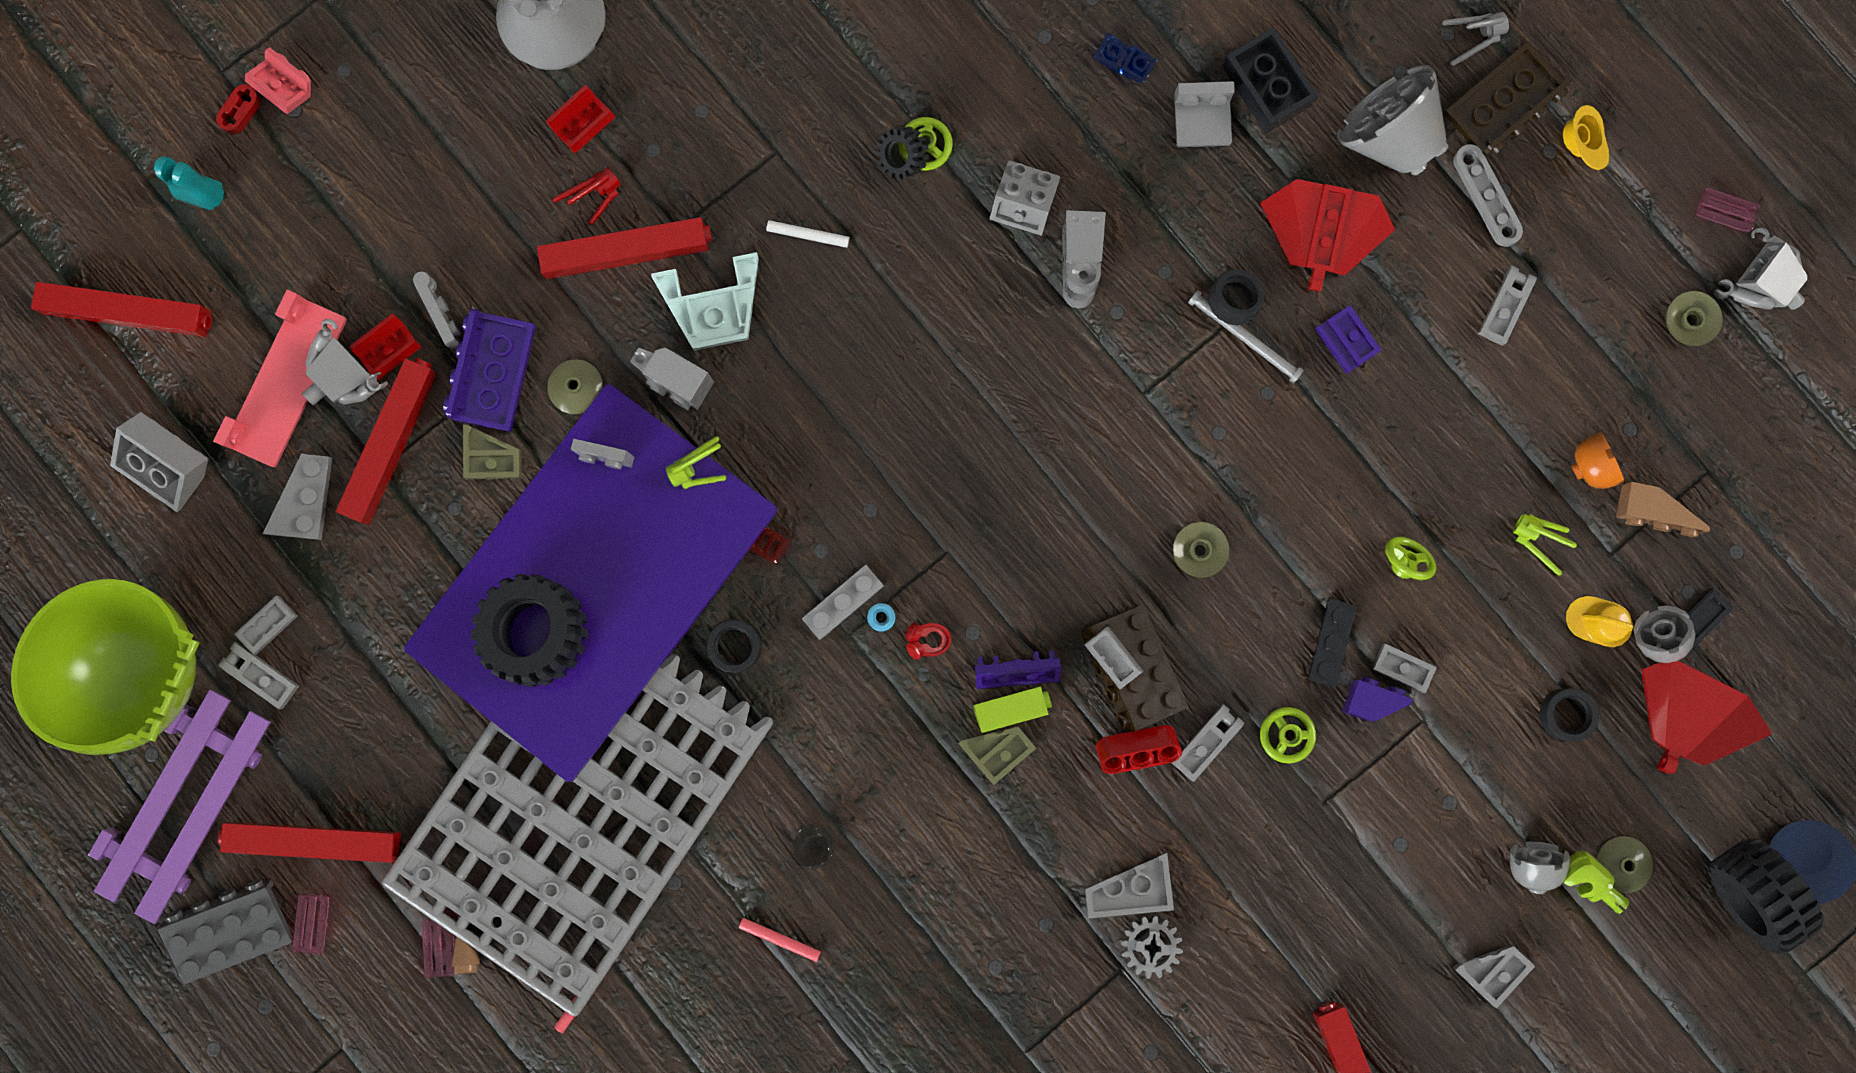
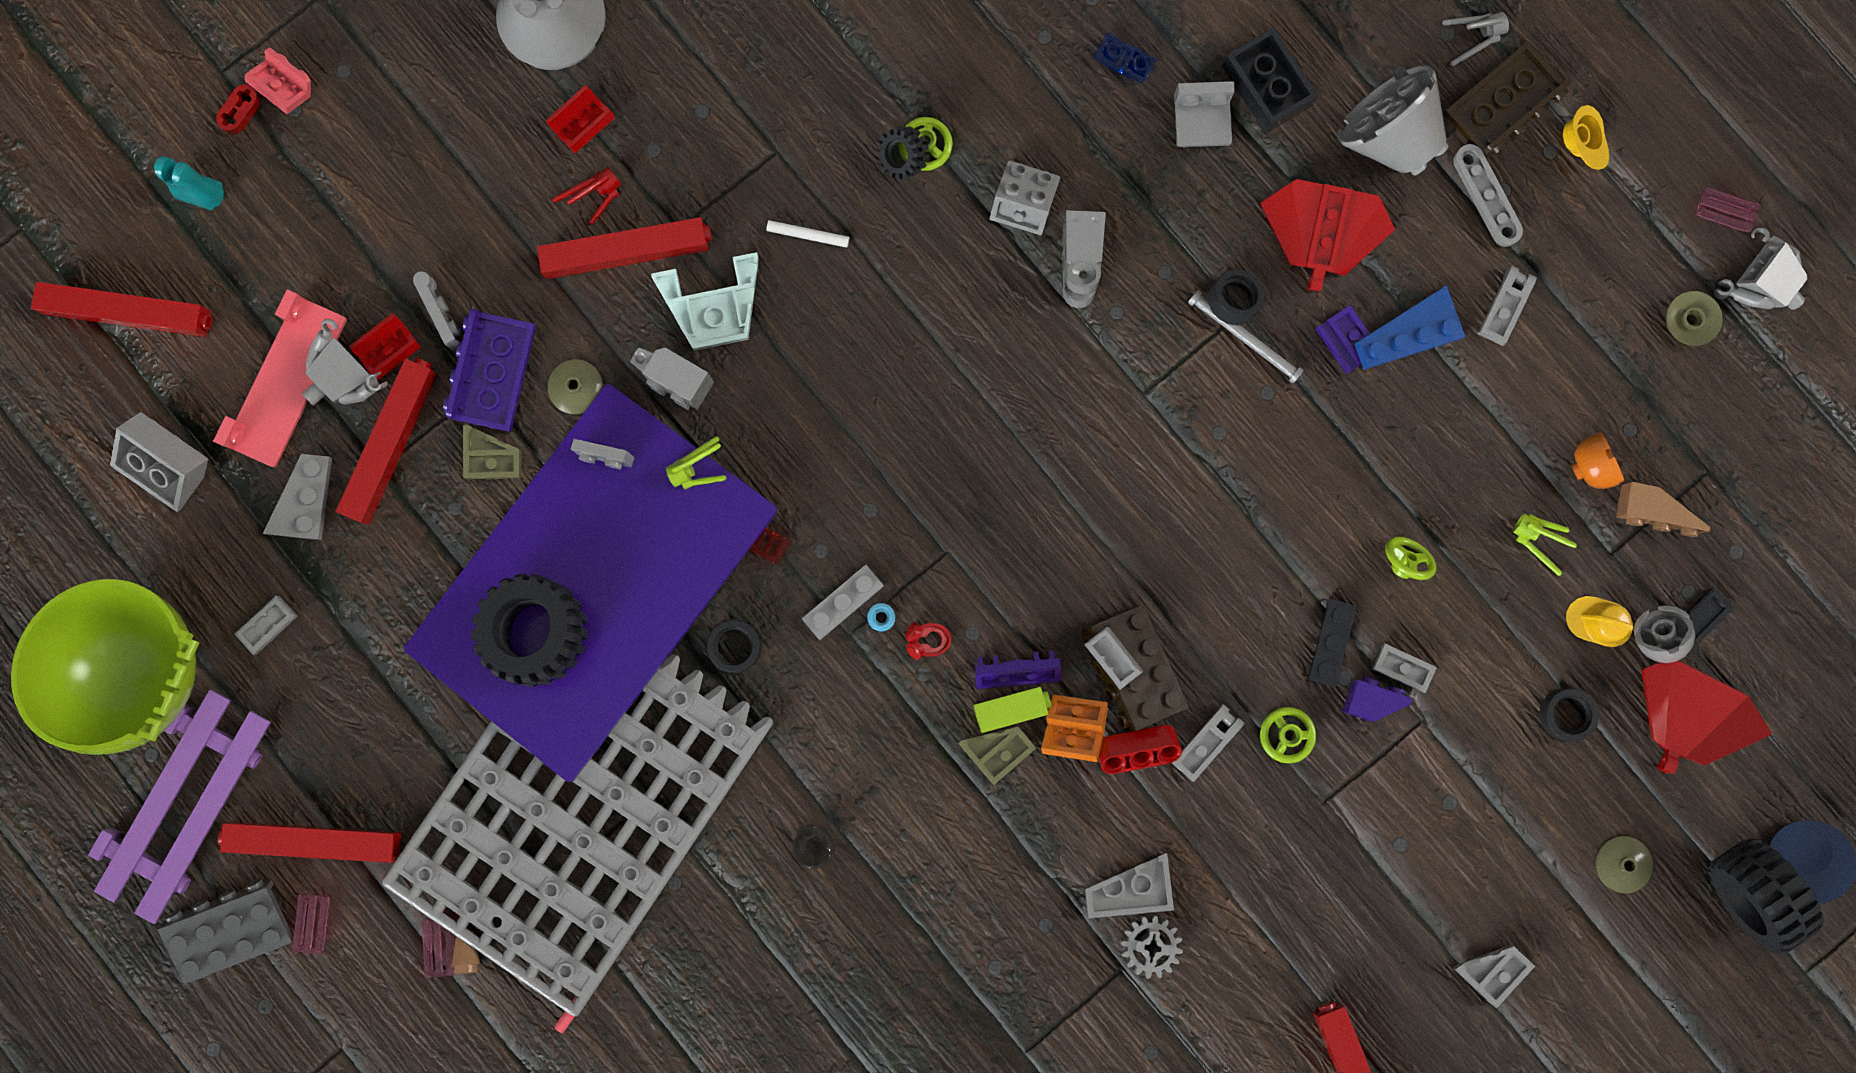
light grey plate [218,641,299,709] -> none
coral bar [739,918,821,962] -> none
olive dish [1173,522,1229,578] -> none
light grey cylinder [1510,842,1570,894] -> none
lime piece [1563,850,1630,914] -> none
none -> orange slope [1041,695,1108,762]
none -> blue wing [1355,285,1465,370]

